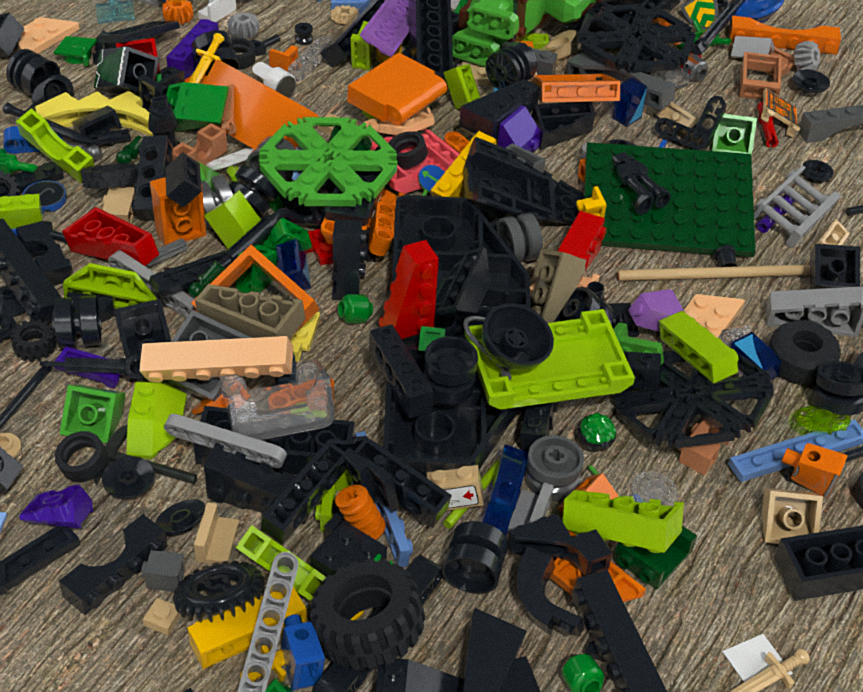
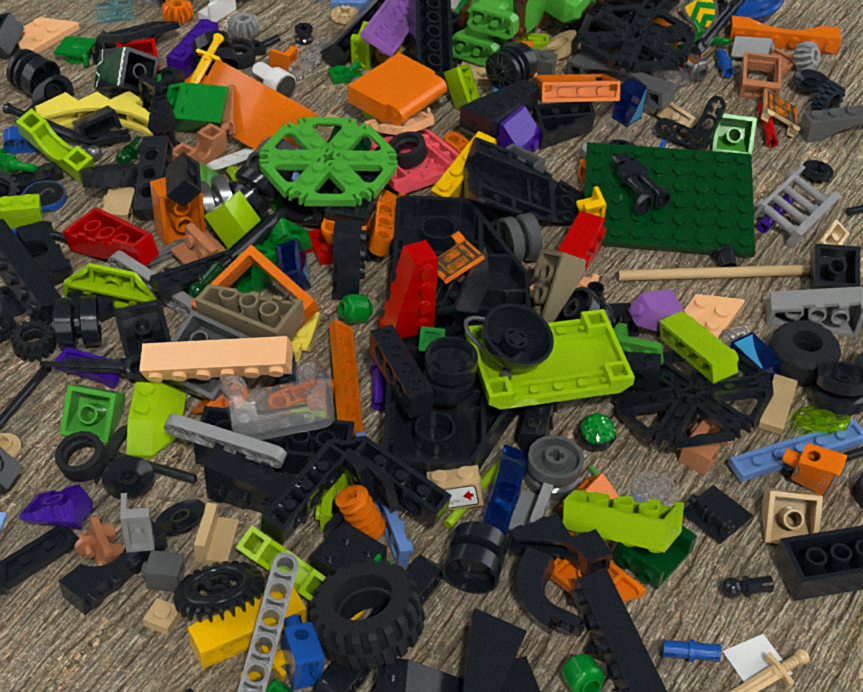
blue piece [418,165,445,196] -> none
none -> nougat hips [74,517,124,566]
none -> light grey panel [120,493,155,553]
none -> nougat bracket [171,222,225,265]
none -> green plate [328,62,362,85]
none -> orange plate [329,319,363,433]
none -> dark purple pin [370,357,387,411]
none -> flag [437,231,485,284]
none -> blue pin [662,639,721,662]
none -> black hinge [683,485,754,544]
none -> blue pin [715,48,734,78]
none -> black pin [721,575,774,599]
none -> tan tile [758,374,798,435]
none -> black bush [810,80,846,111]

